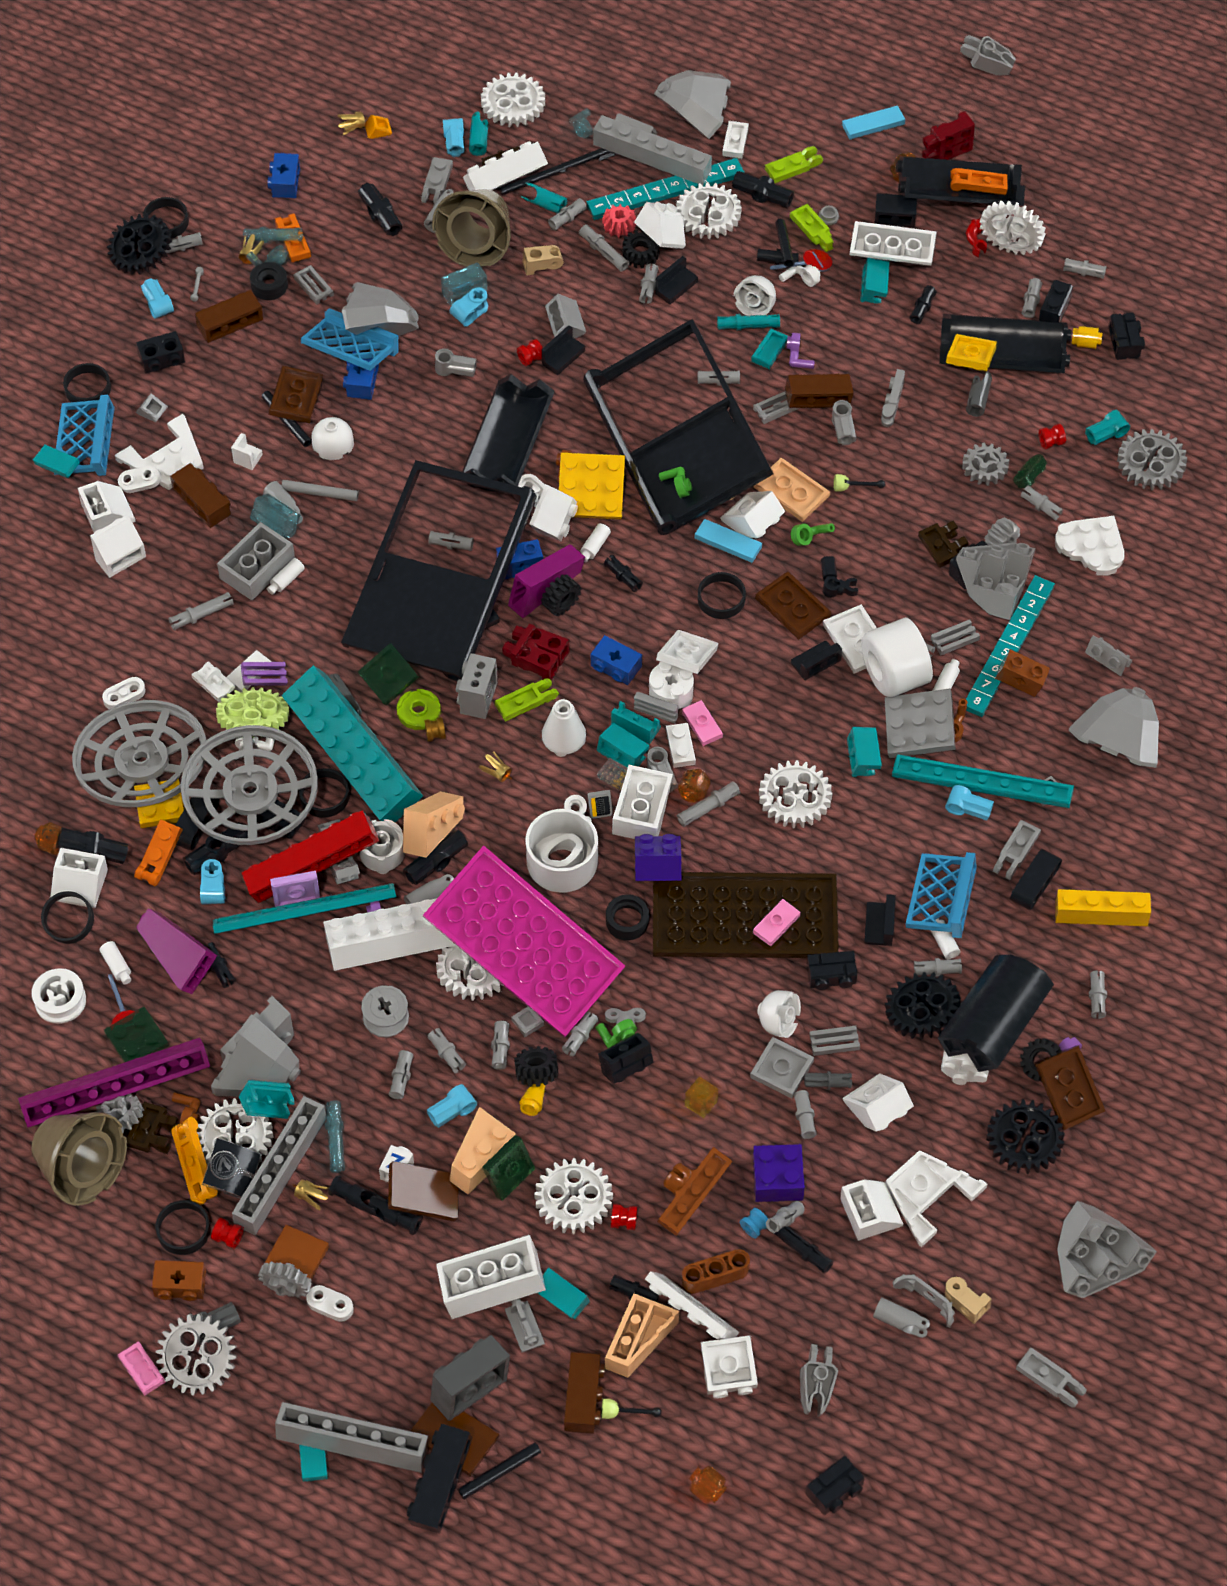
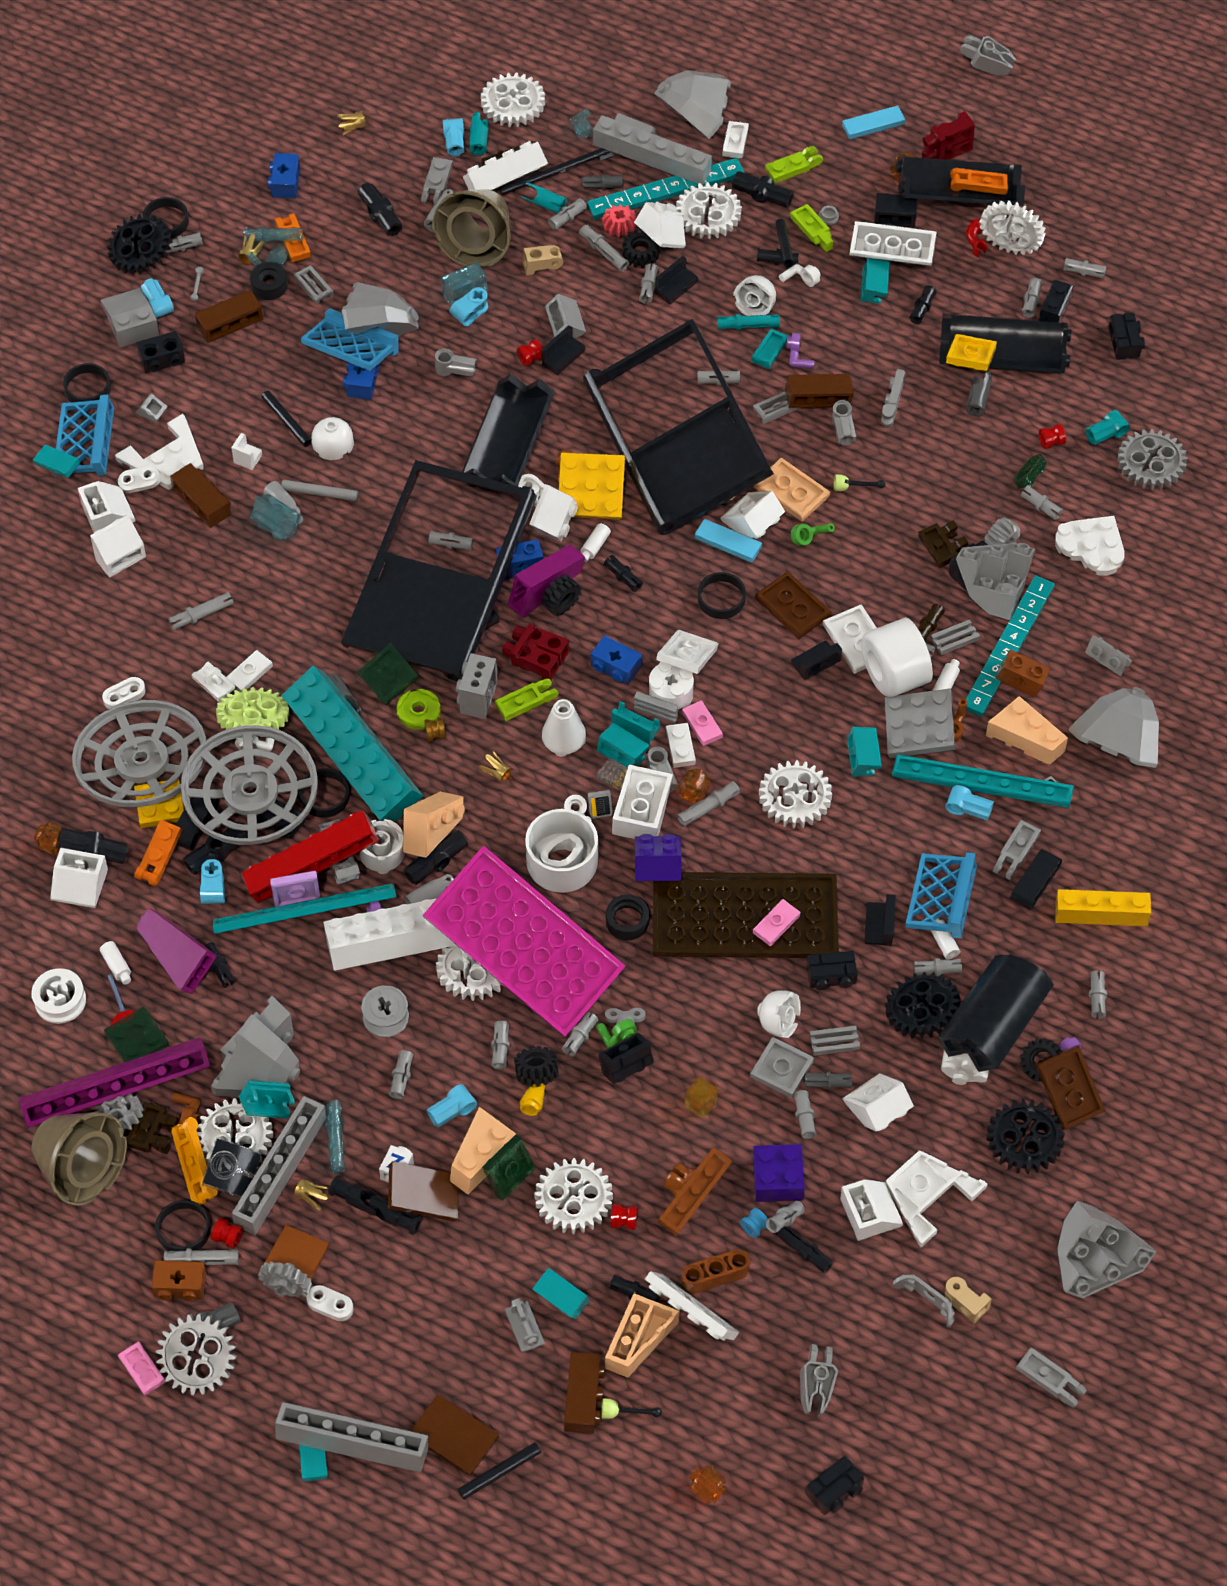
black tyre [41,891,94,944] -> none
light grey brick [217,522,295,600] -> none
medium lavender tile [241,662,288,686] -> none
white cylinder [267,558,305,595] -> none
reddish brown tile [269,366,323,424] -> none
light orange slope [365,115,392,139] -> none
black brick [407,1424,473,1534] -> none
light grey pin [427,1028,466,1073] -> none
dark grey brick [430,1335,510,1421] -> none
white brick [436,1235,546,1319] -> none
light grey tile [511,1007,544,1037] -> none
bright green plate [659,467,692,498] -> none
white plate [701,1336,758,1399] -> none
red piece [770,249,832,271] -> none
black bar [821,556,858,598] -> none
light grey piece [873,1297,930,1338] -> none
light grey gear [962,443,1009,486] -> none
yellow brick [1072,326,1102,349] -> none
none -> light grey slope [101,288,159,347]
none -> light grey pin [164,1248,239,1265]
none -> dark grey axle [582,174,623,190]
none -> dark brown pin [918,604,945,641]
none -> light nougat wedge [986,696,1068,765]

